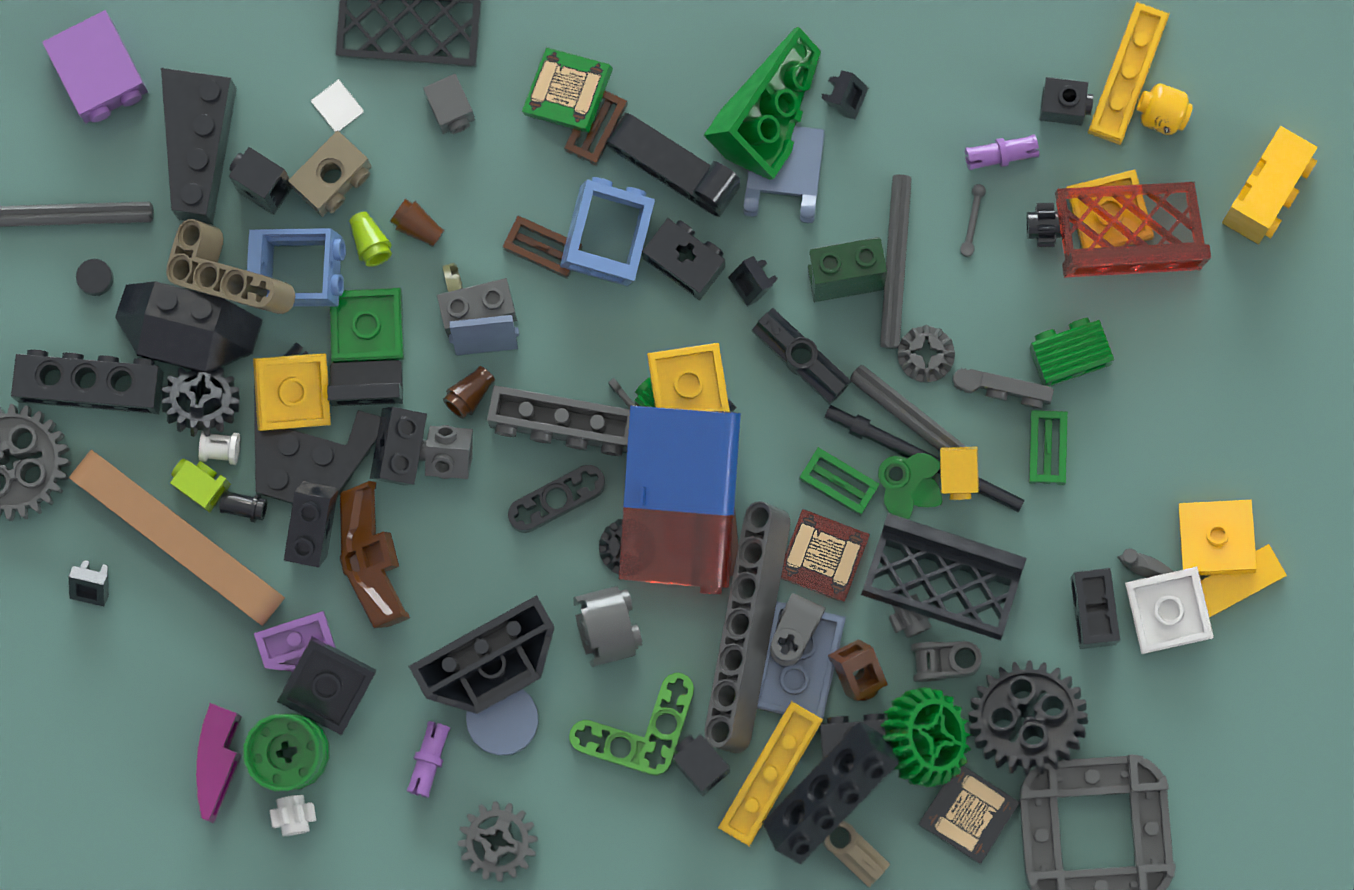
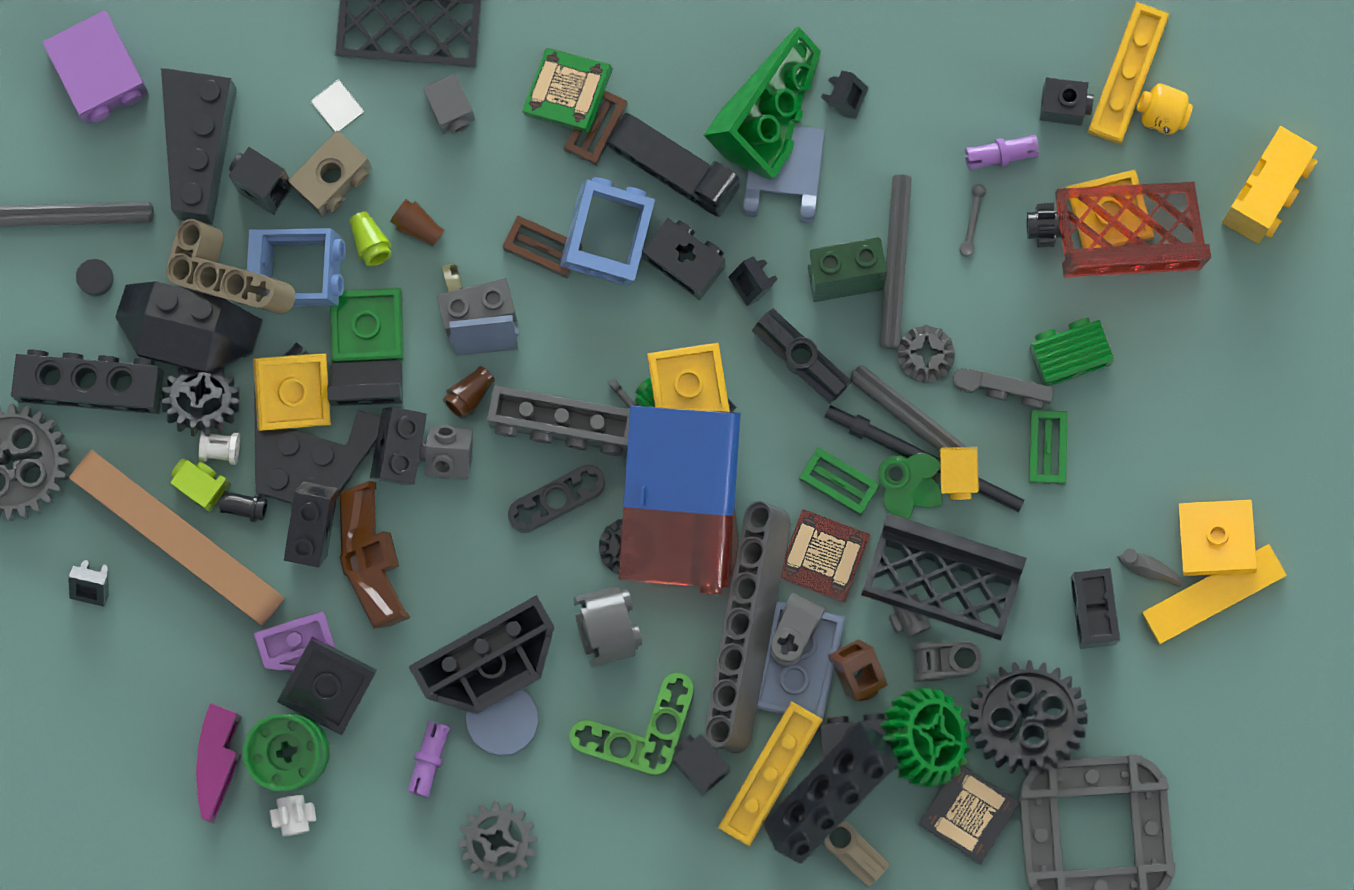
white tile [1125,567,1214,654] -> none

